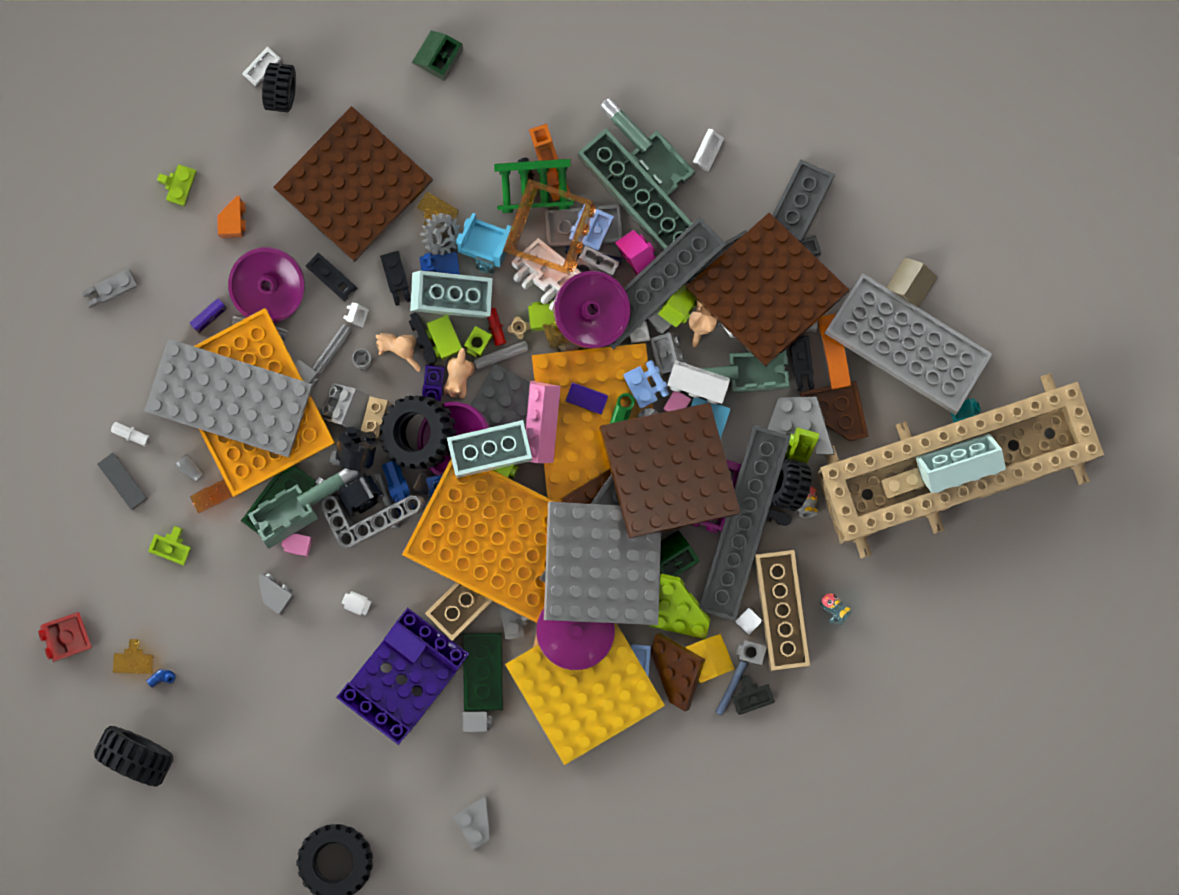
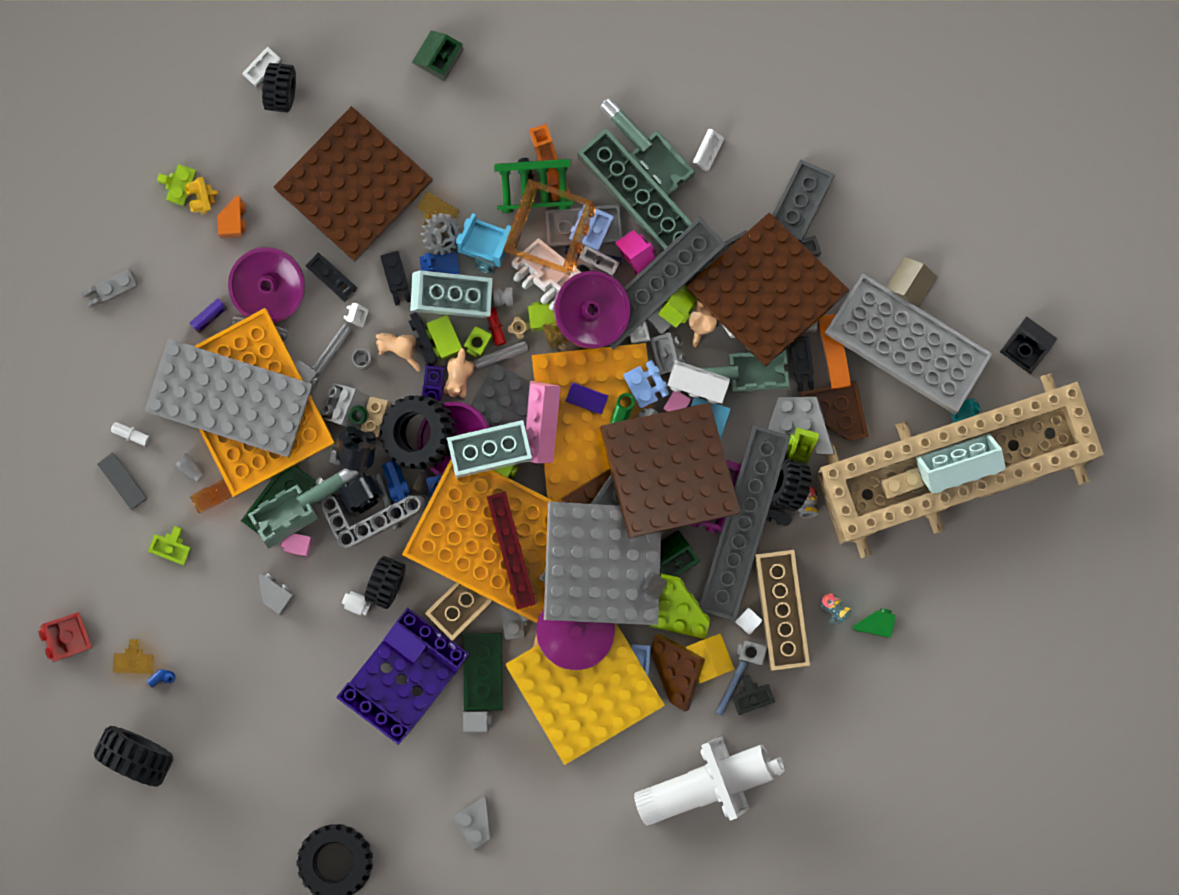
none -> yellow hips [185,177,219,215]
none -> dark green plate [349,405,369,425]
none -> black tyre [365,556,406,609]
none -> dark red plate [486,491,536,610]
none -> light grey wheel [493,287,513,307]
none -> white piece [634,736,785,826]
none -> flat silver slope [641,572,667,599]
none -> green slope [851,608,896,638]
none -> black slope [1000,316,1058,374]

